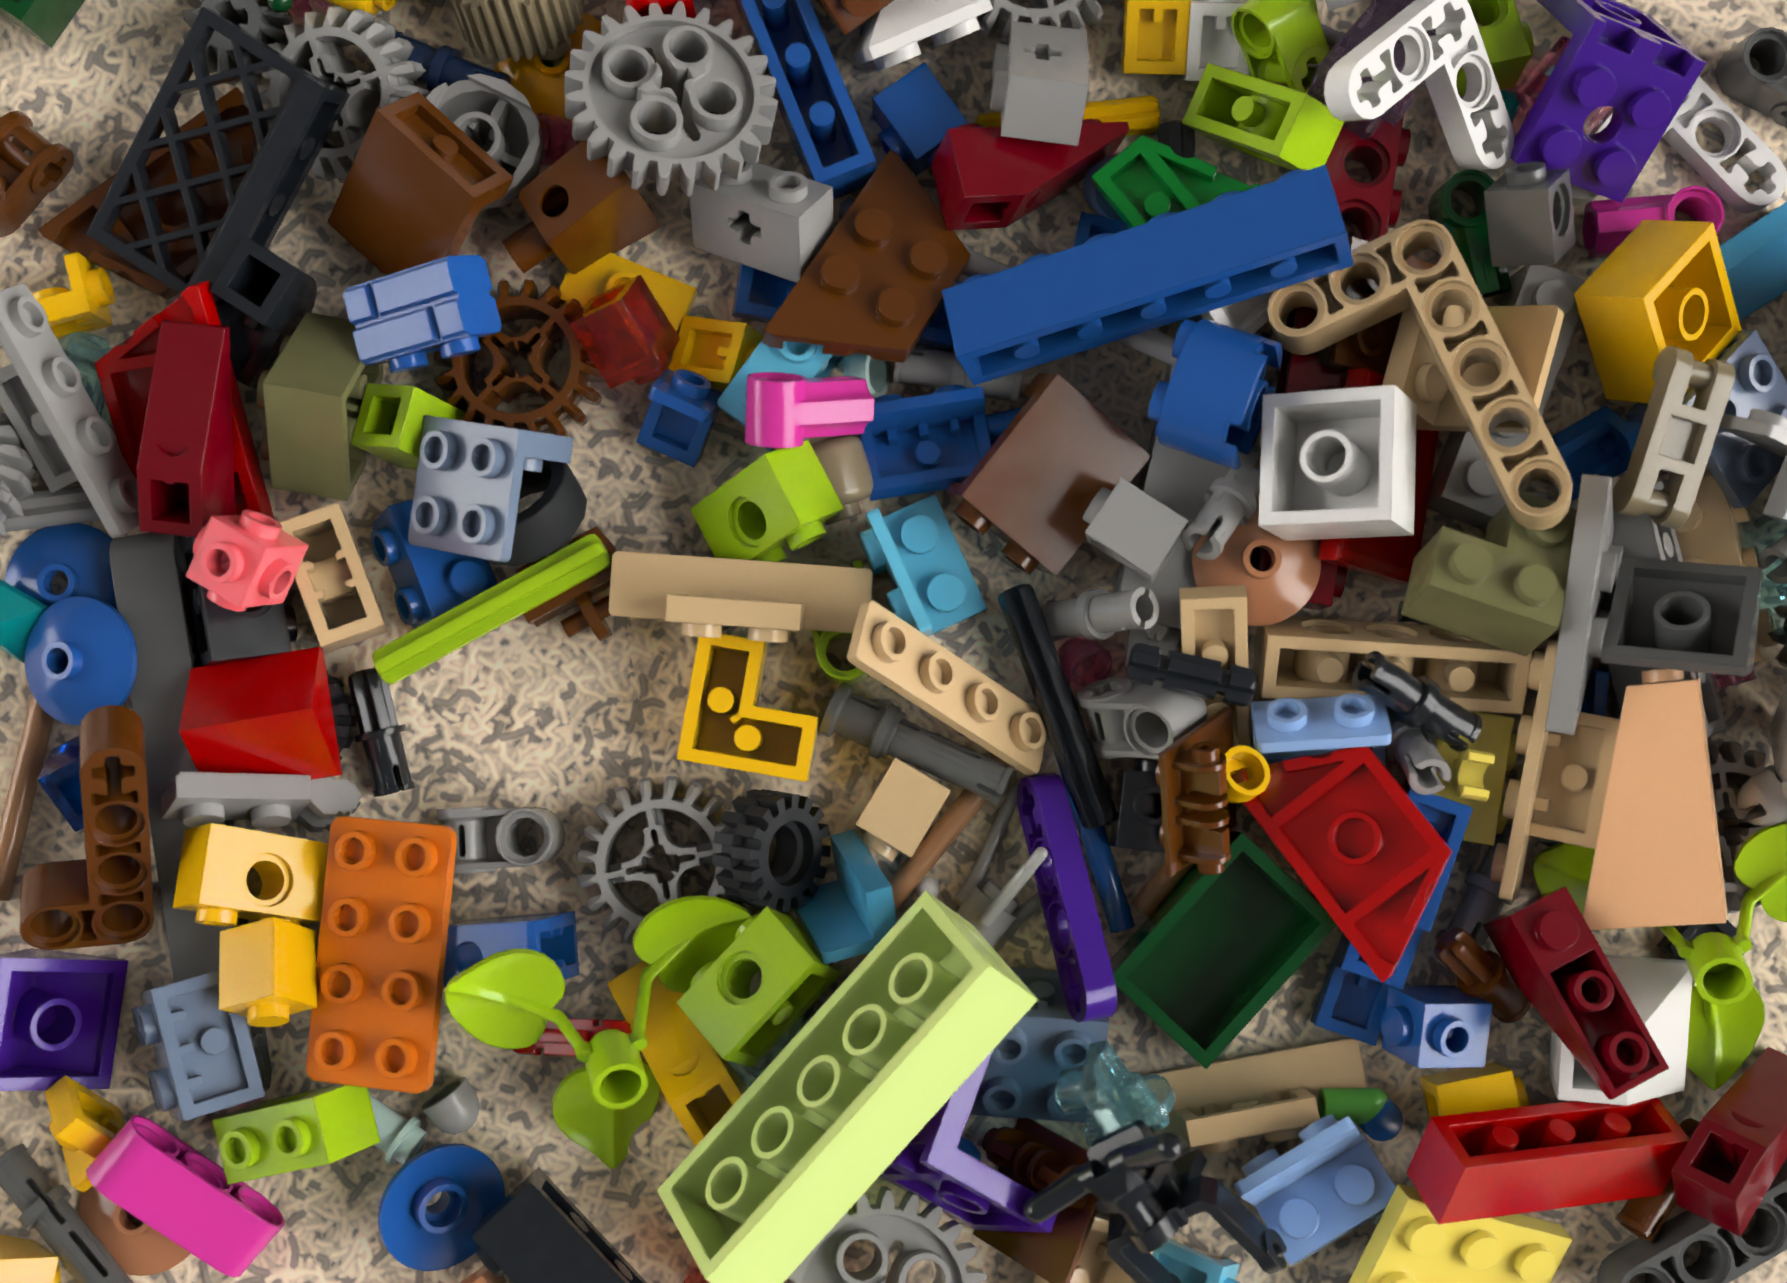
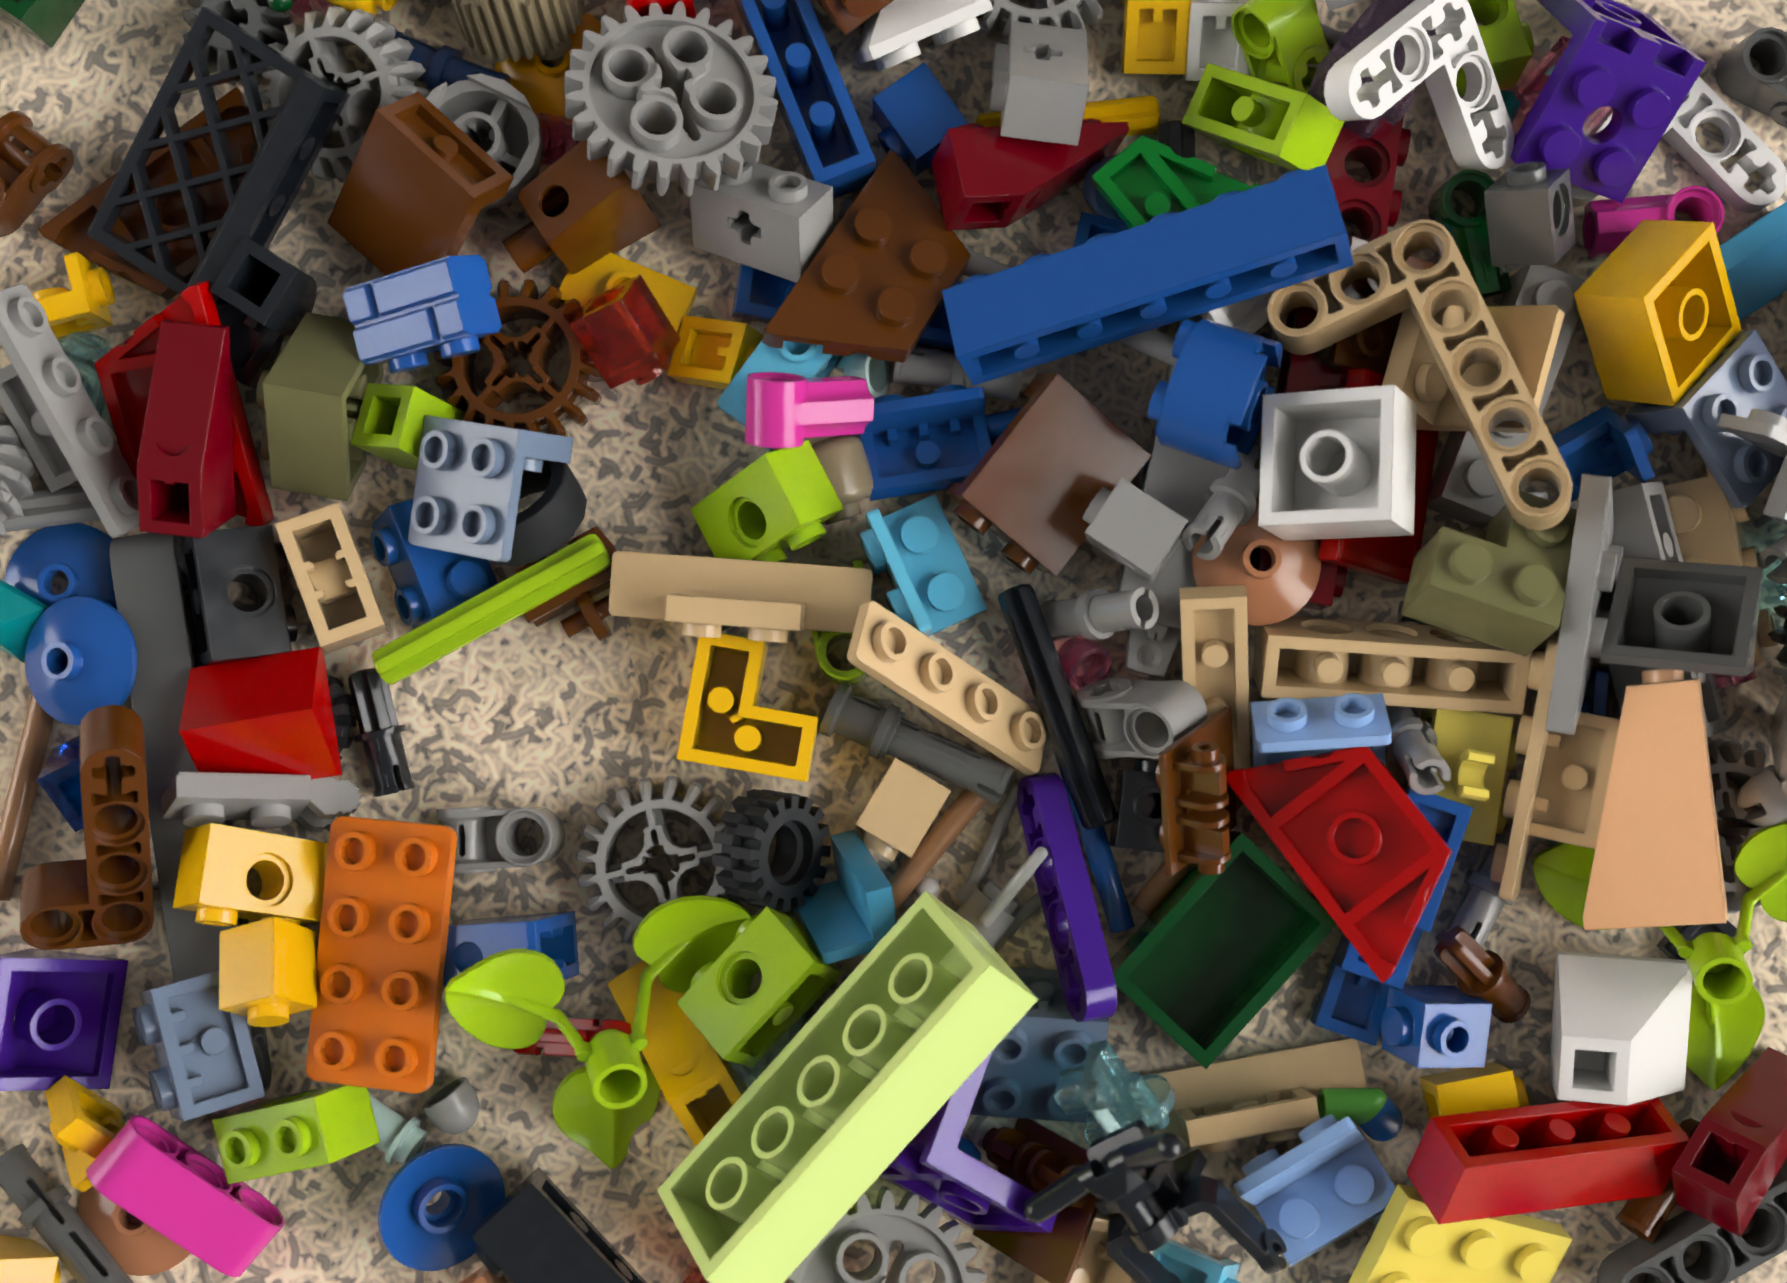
coral brick [186,510,309,612] -> none
blue bracket [636,368,722,467] -> none
black axle [1126,643,1257,707] -> none
yellow hinge [1223,745,1270,803] -> none
black pin [1352,651,1482,752] -> none
dark red slope [1483,886,1669,1100] -> none
dark tan plate [1612,345,1735,529] -> none

